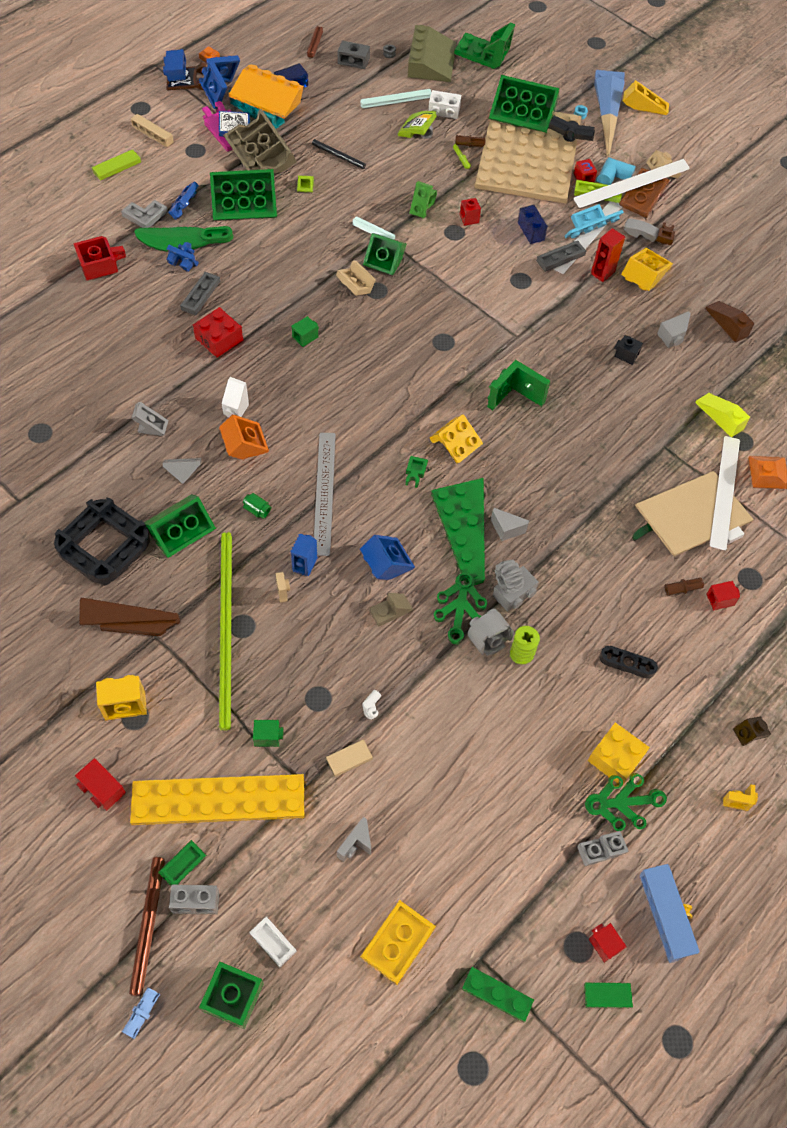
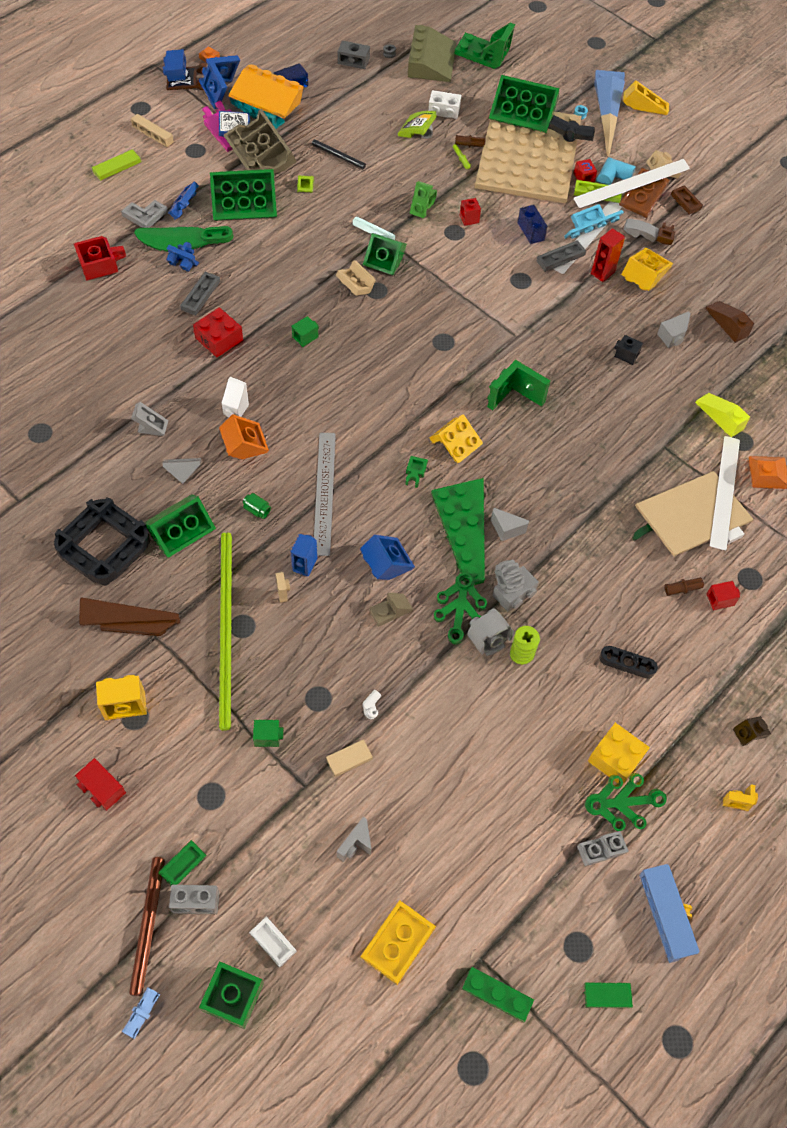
yellow plate [130,774,305,825] -> none
copper axle [307,26,323,58] -> none
light aqua axle [360,89,432,109] -> none
red brick [589,923,627,963] -> none
none -> reddish brown plate [671,185,703,215]

